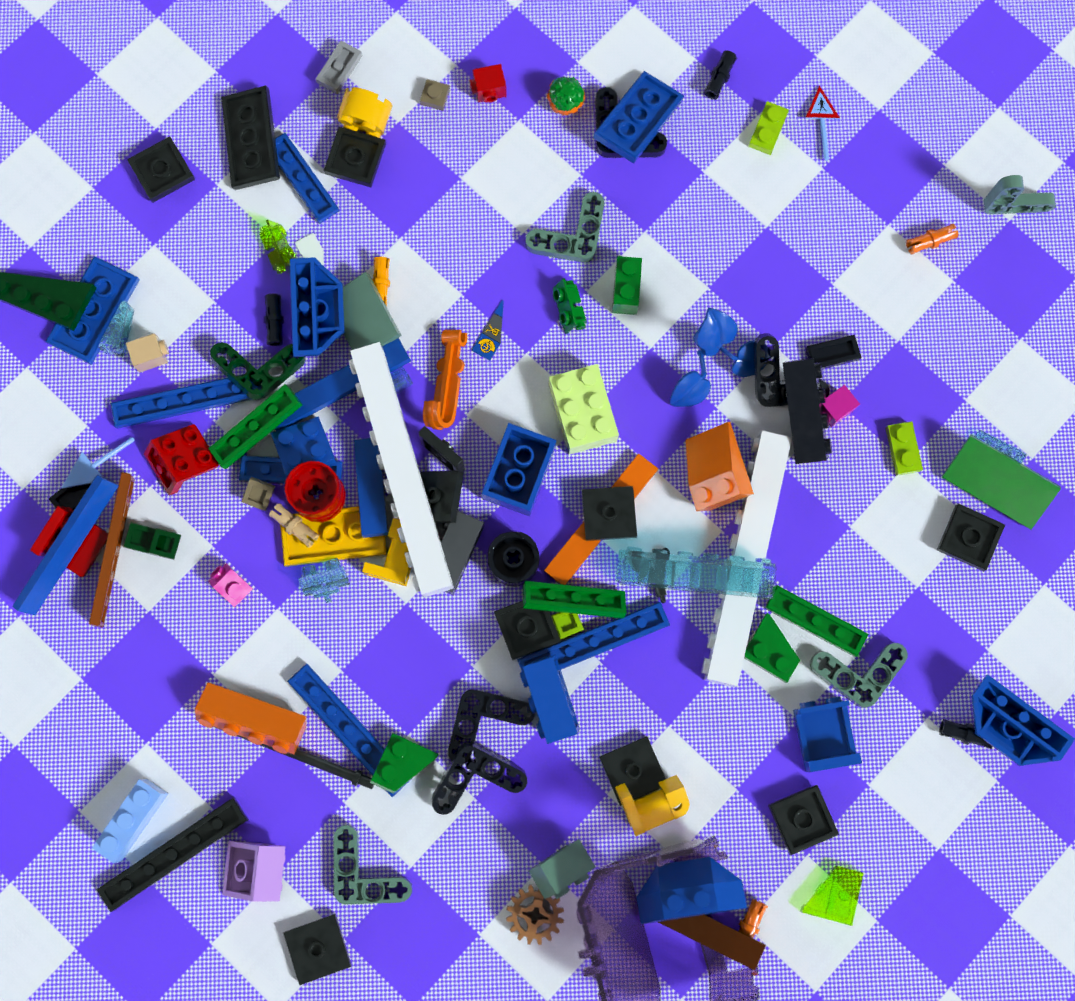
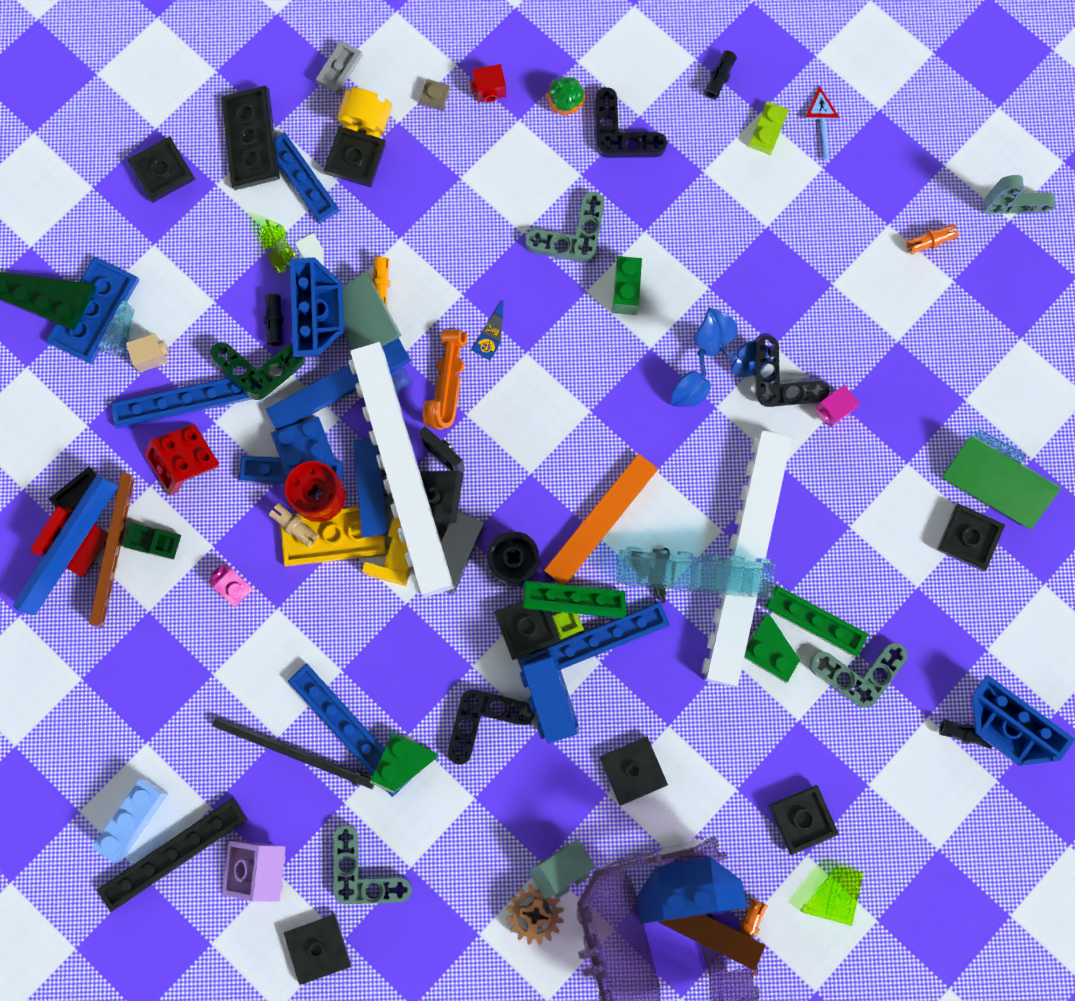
light blue piece [61,437,134,489] -> none
orange brick [195,682,307,754] -> none
green plate [208,384,303,469] -> none
dark tan plate [241,477,276,511] -> none
clear light blue hips [298,558,350,603] -> none
black beam [432,742,528,815] -> none
blue brick [482,423,557,516] -> none
yellowish green brick [548,364,619,455] -> none
green hinge [553,278,587,334] -> none
pearl dark grey plate [582,486,637,541] -> none
blue tile [593,71,684,164] -> none
yellow piece [615,775,690,836] -> none
orange slope [685,422,754,511] -> none
black brick [783,357,832,464] -> none
blue panel [793,697,862,772] -> none
black tile [806,335,862,369] -> none
lime plate [886,421,923,476] -> none

